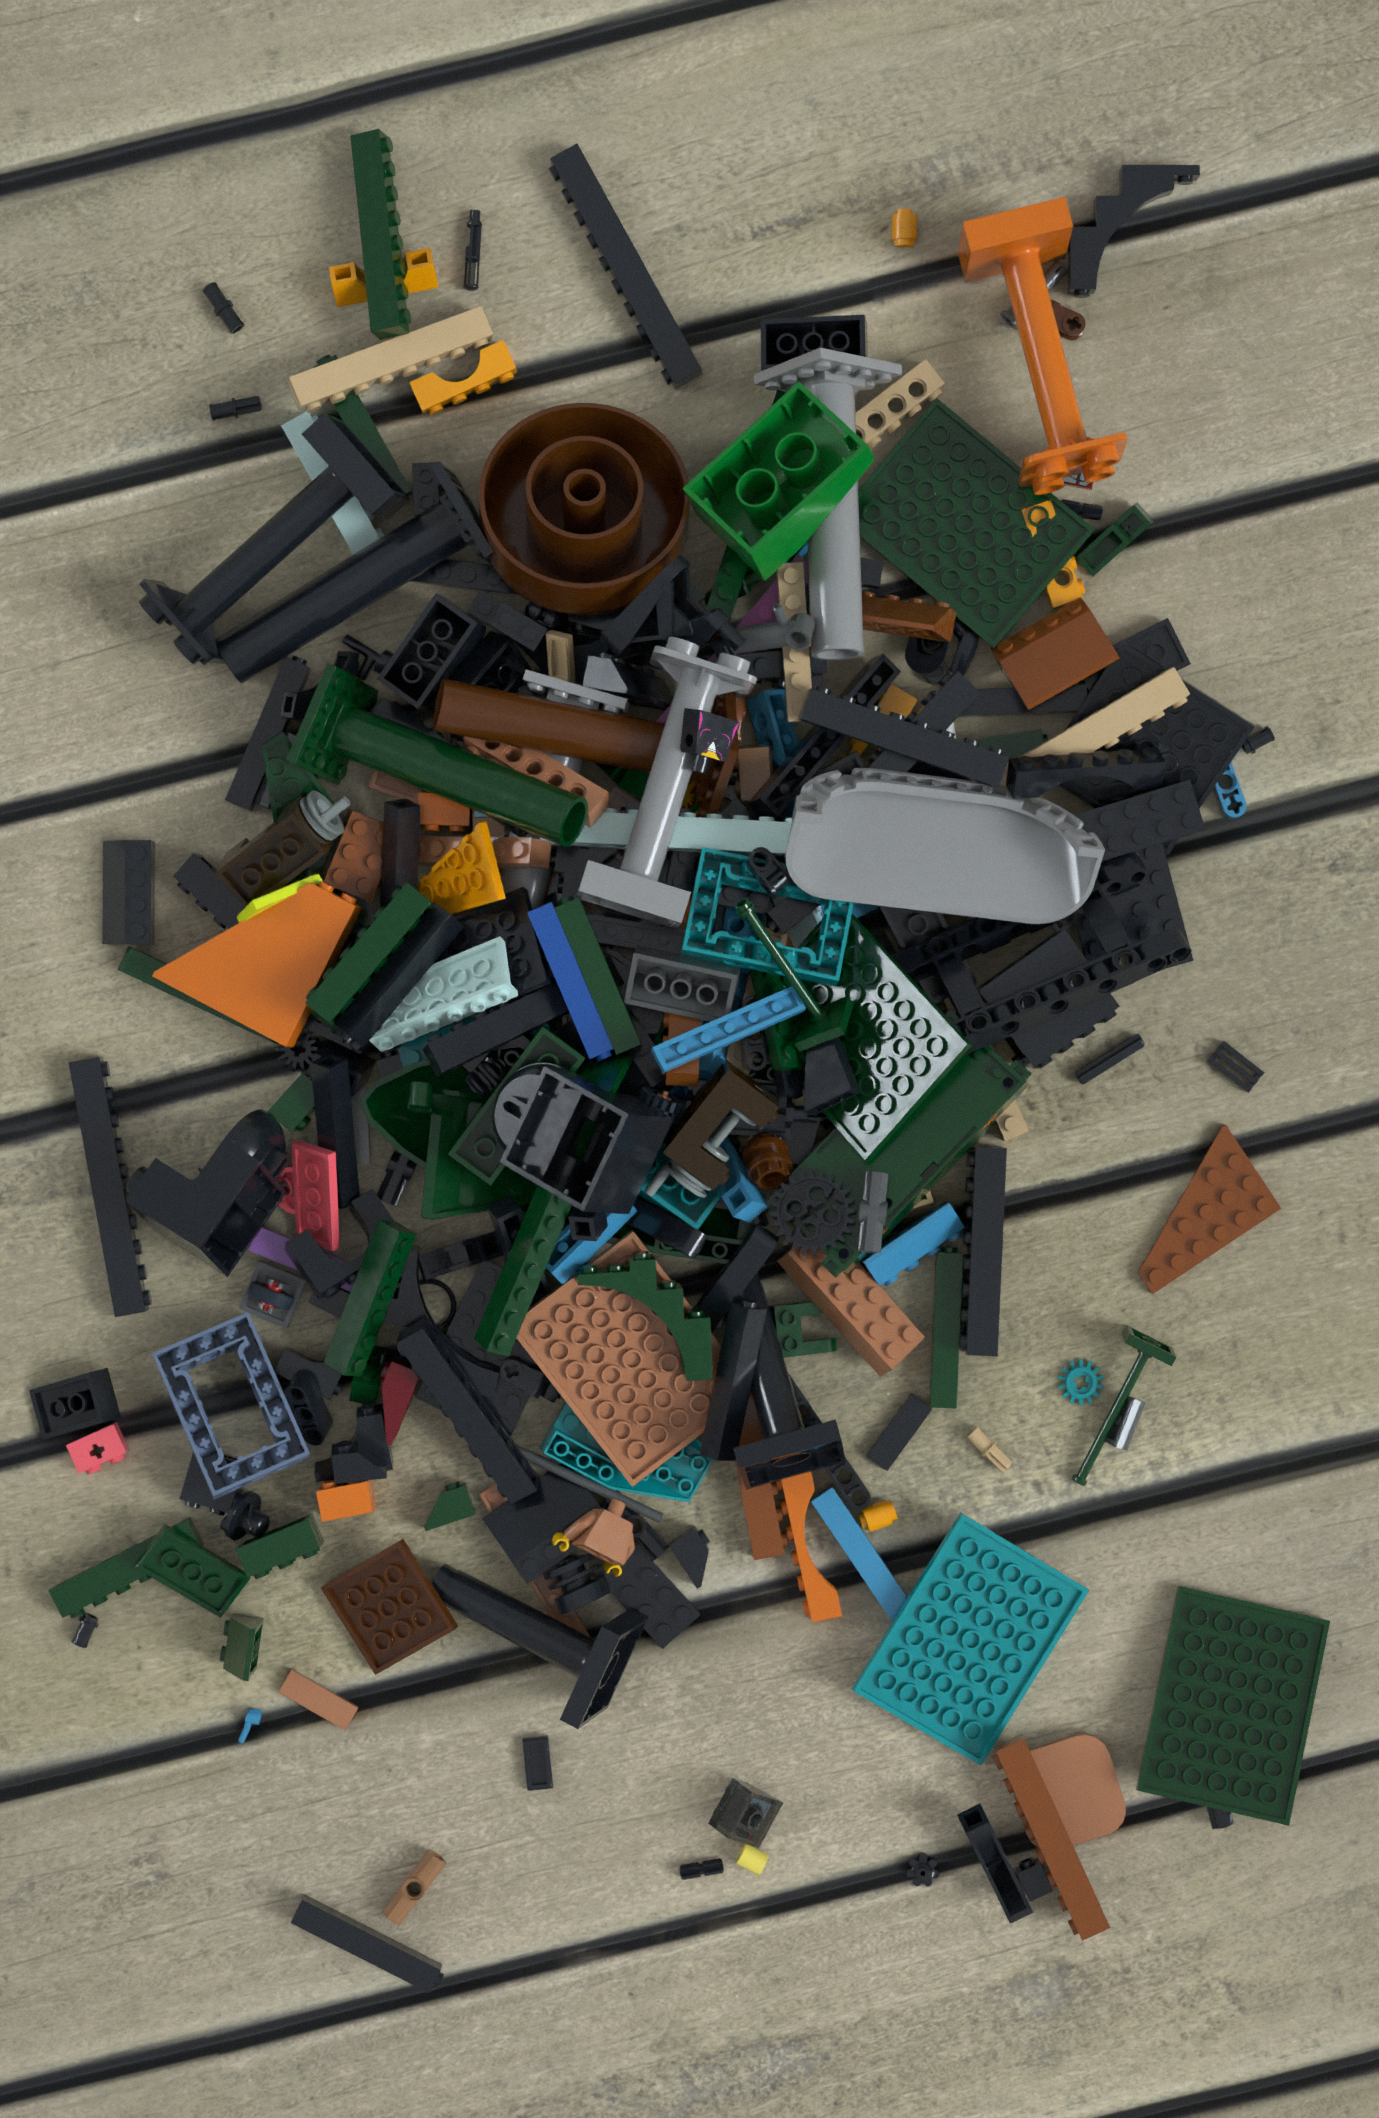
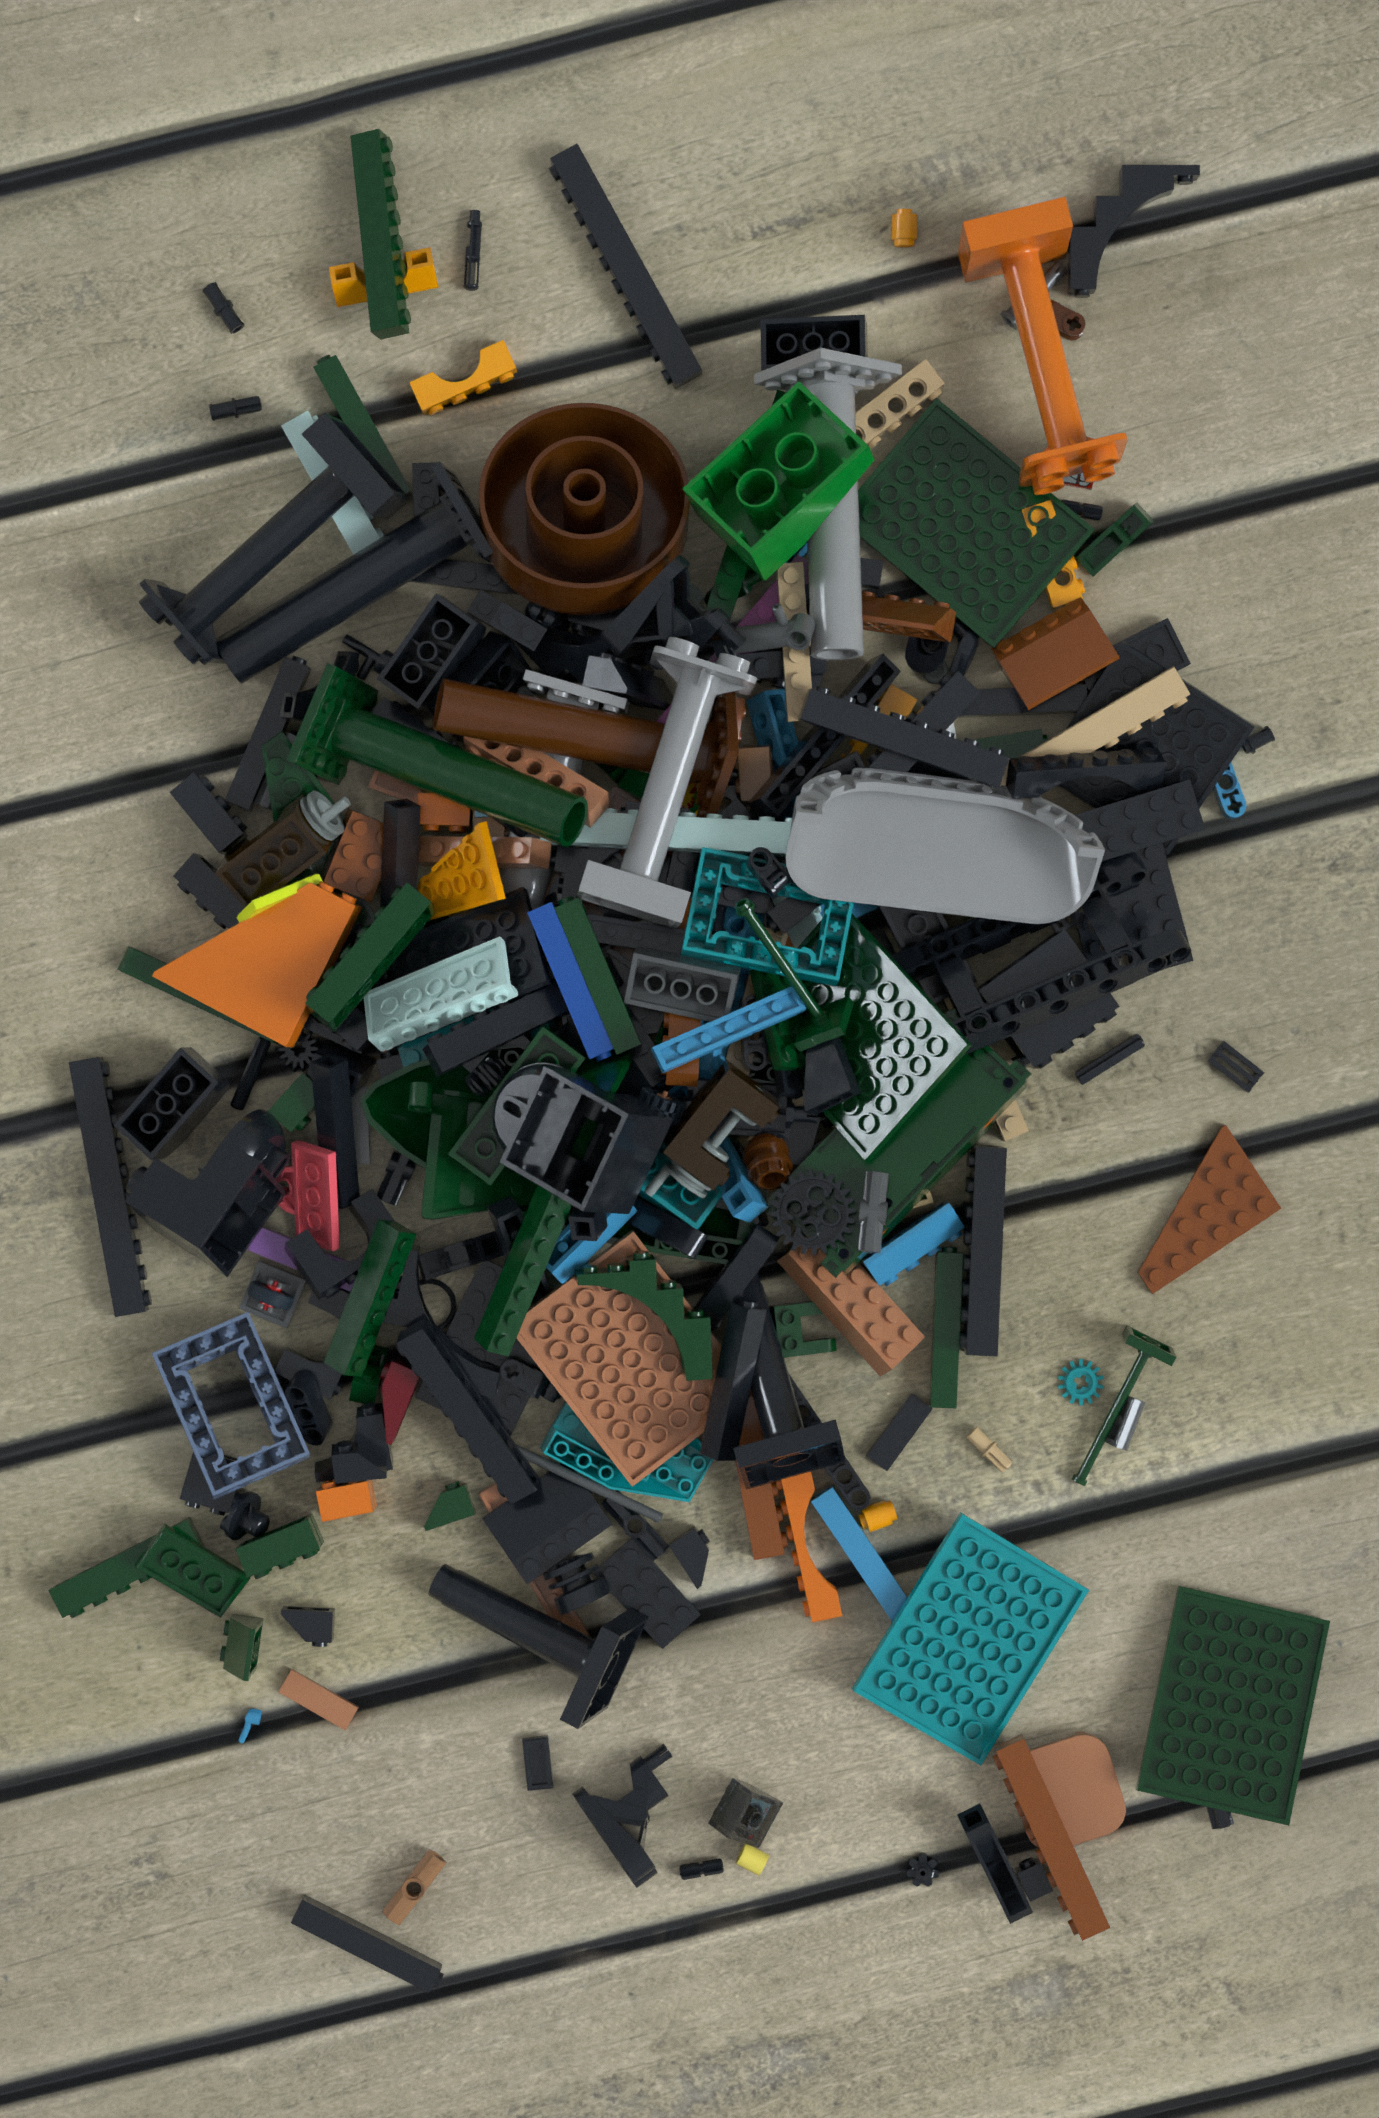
black slope [29,1368,121,1440] -> none
coral brick [66,1422,129,1475] -> none
black pin [71,1613,99,1648] -> none
black slope [102,840,155,945] -> none
tan brick [288,306,493,413] -> none
reddish brown plate [321,1539,458,1675] -> none
black brick [334,903,463,1048] -> none
tan tile [546,630,576,683] -> none
nougat torso [552,1499,635,1577] -> none
black torso [680,708,740,774] -> none
none -> black brick [114,1047,230,1160]
none -> black brick [170,773,248,855]
none -> black axle [230,1037,271,1110]
none -> black slope [281,1606,335,1647]
none -> black connector [572,1743,673,1888]

